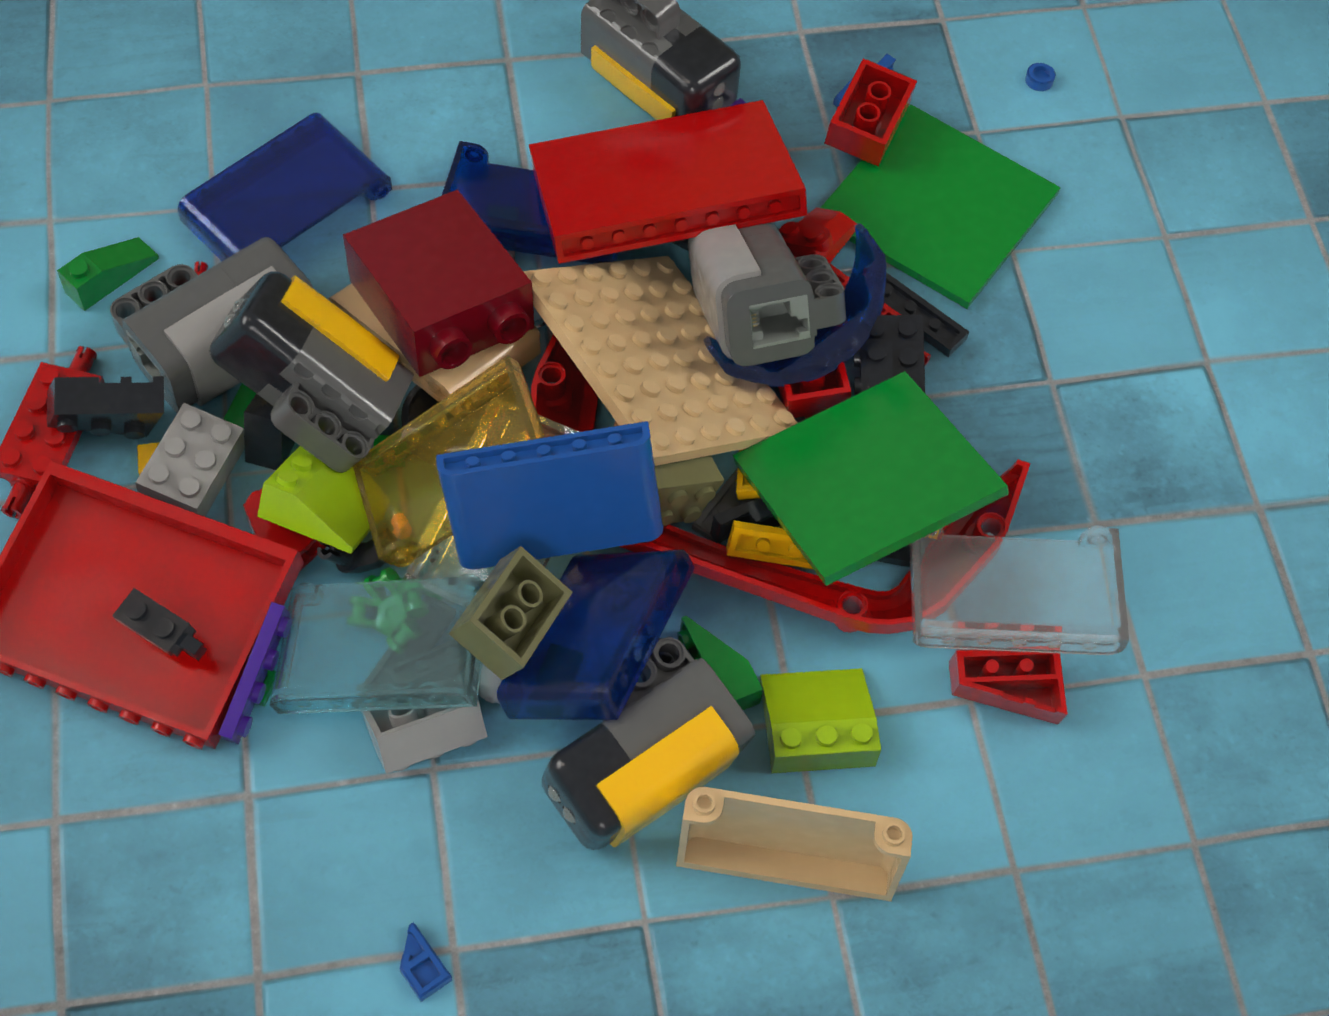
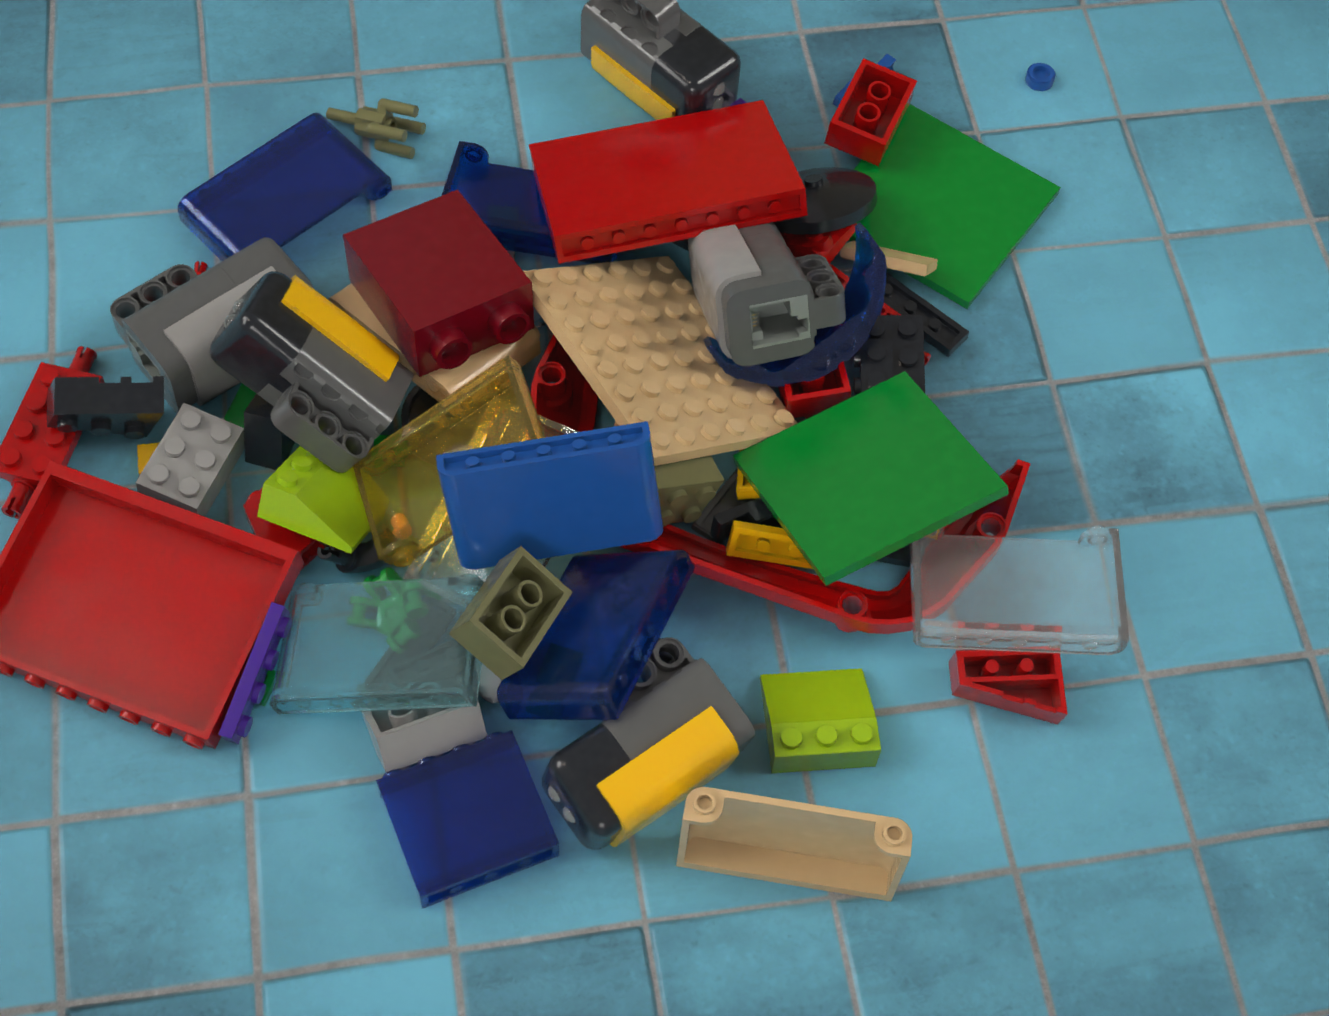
green slope [57,237,159,311] -> none
black hinge [112,588,207,661] -> none
blue tile [399,922,452,1002] -> none
green slope [677,616,763,710] -> none
none -> olive plant [326,98,426,159]
none -> clear blue panel [376,730,559,909]
none -> black dish [774,167,877,235]
none -> tan tile [840,241,938,277]

